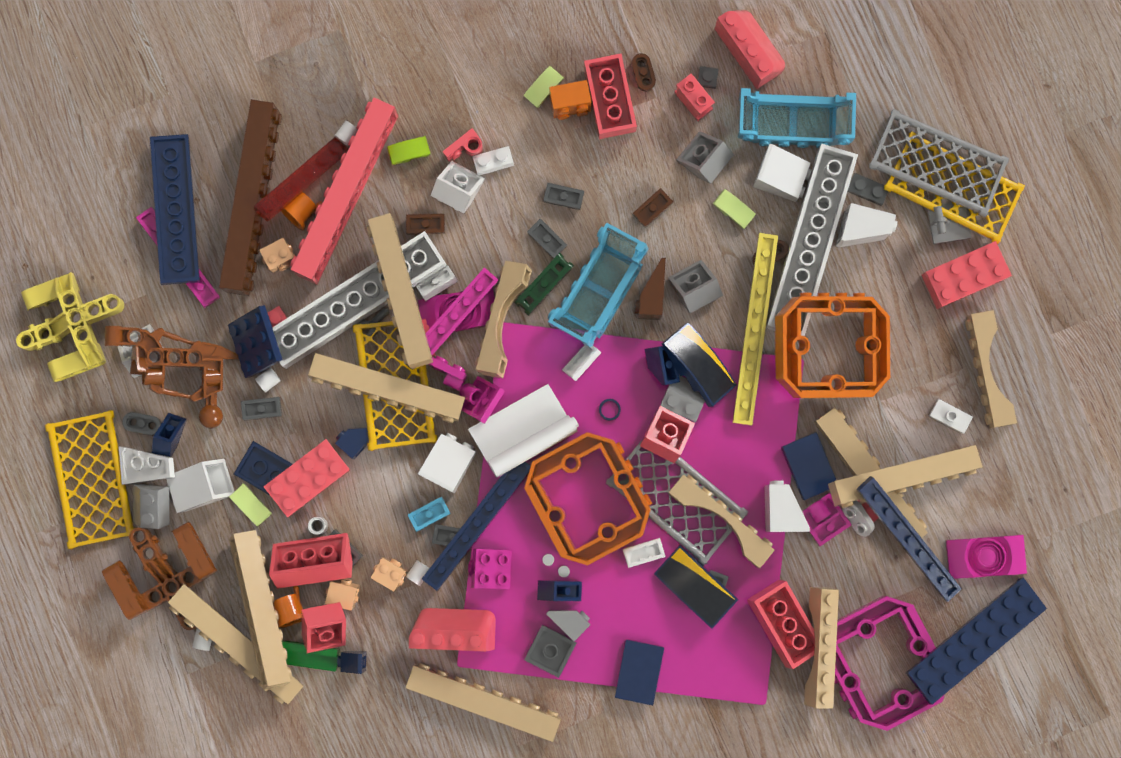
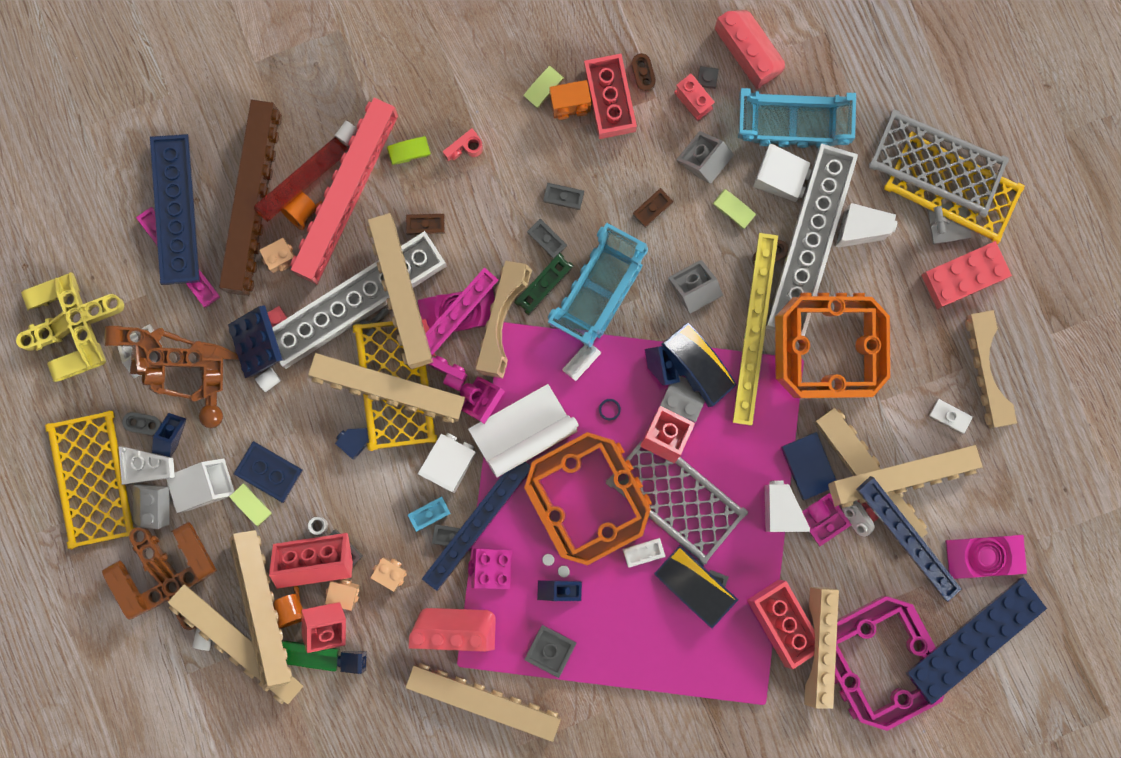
dark grey plate [241,397,282,421] -> none
coral brick [264,439,350,518] -> none
white beam [406,560,430,586] -> none
white plate [416,266,458,301] -> none
white slope [430,161,485,213] -> none
white plate [472,146,514,176] -> none
light grey slope [546,610,590,641] -> none
dark blue tile [615,639,664,706] -> none
reddish brown slope [634,258,666,320] -> none
tan arch [668,475,775,568] -> none
dark grey plate [847,173,888,206] -> none

